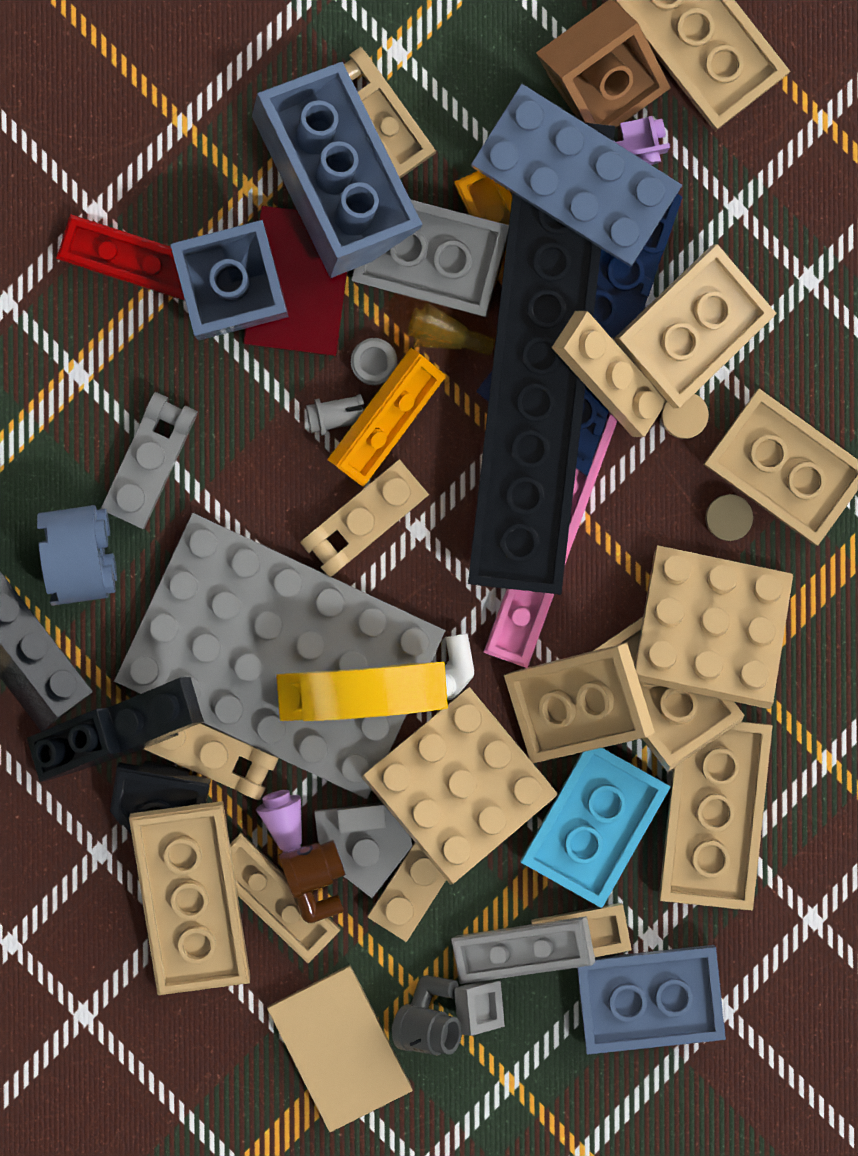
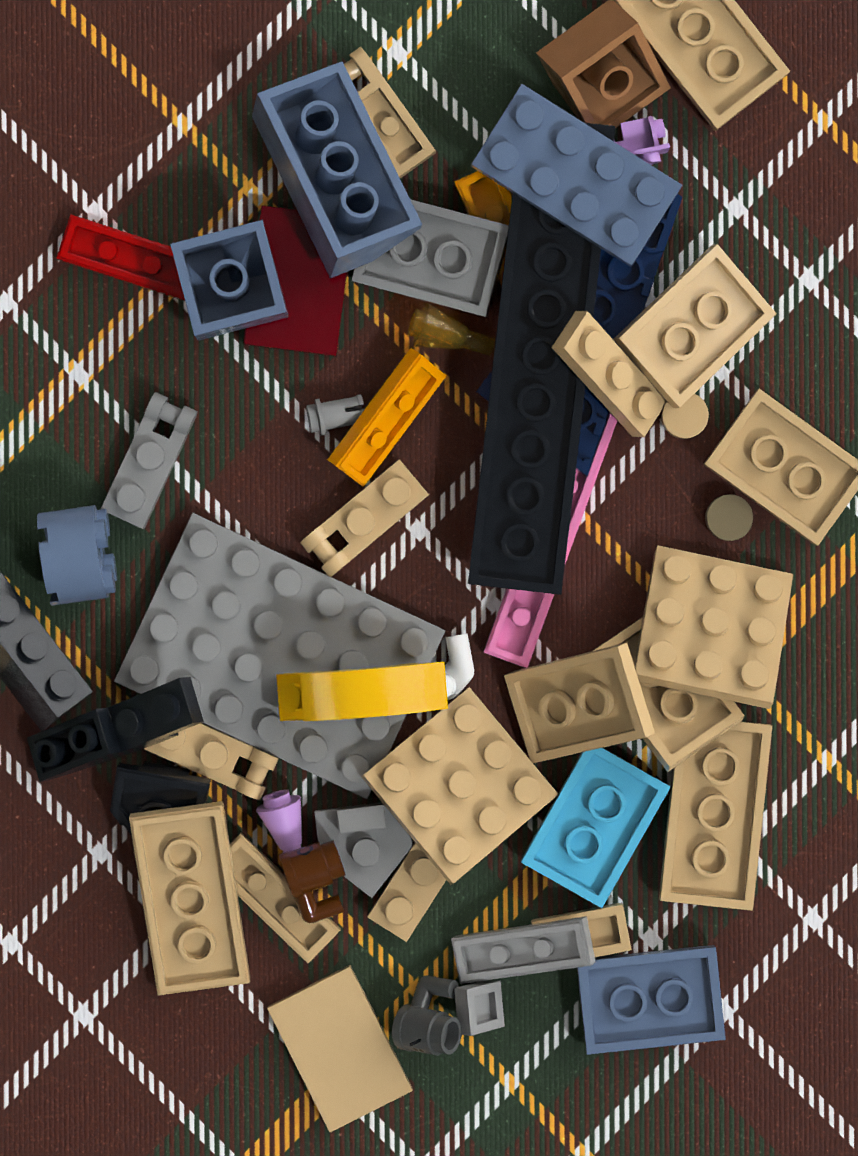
light grey tile [351,338,397,385] -> none

